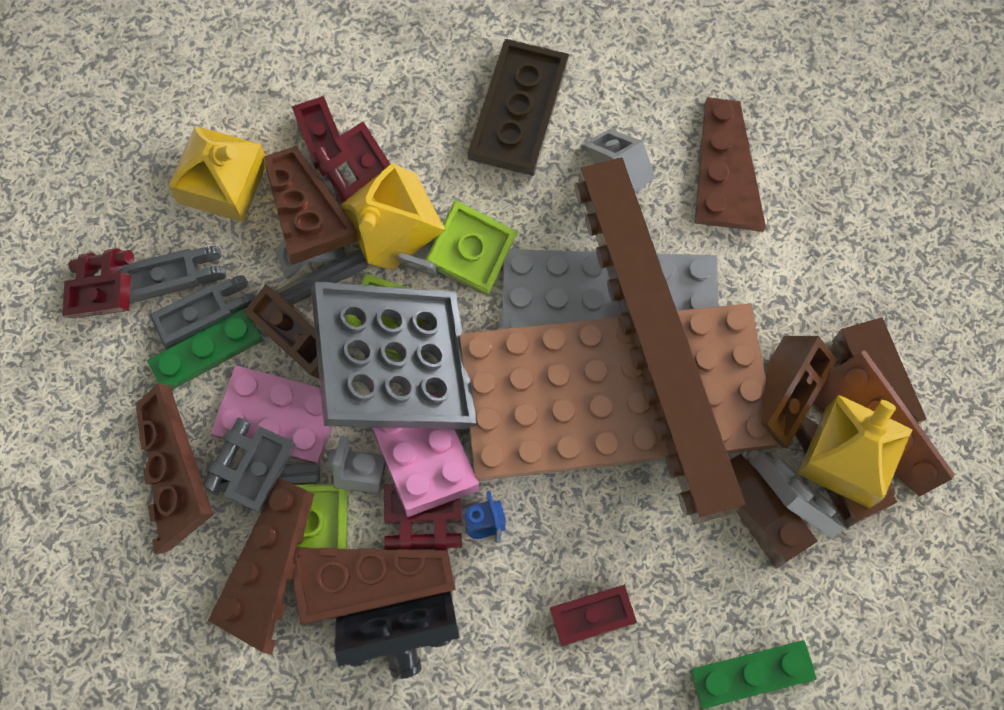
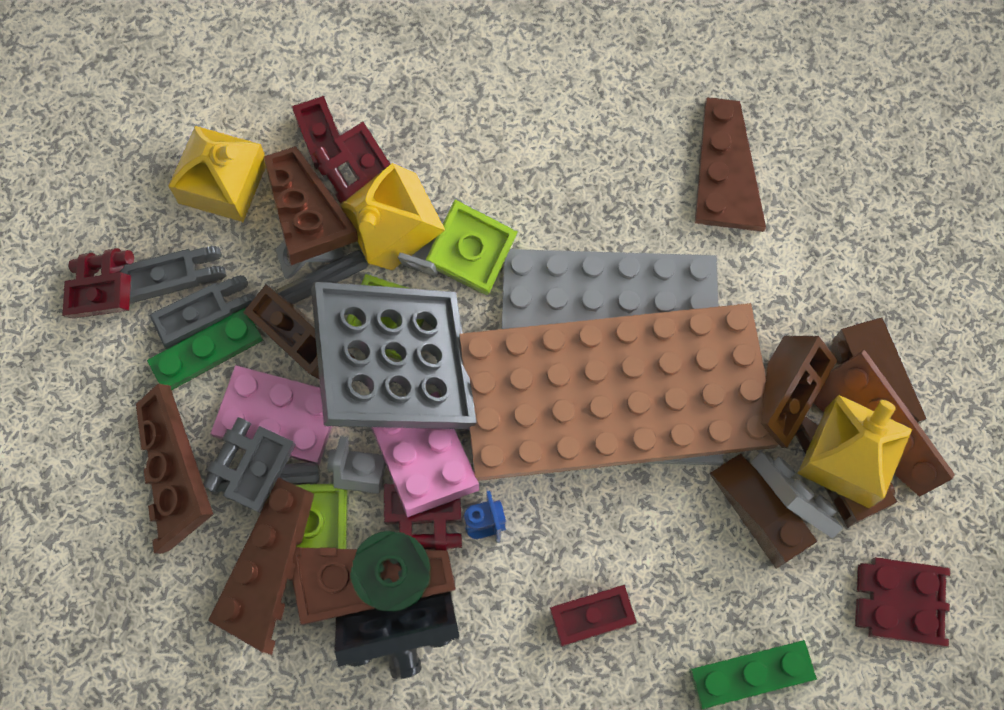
dark brown plate [468,38,569,176] -> none
reddish brown brick [574,157,746,525] -> none
light grey slope [582,129,655,193] -> none
none -> dark green plate [351,531,431,612]
none -> dark red plate [855,557,951,648]

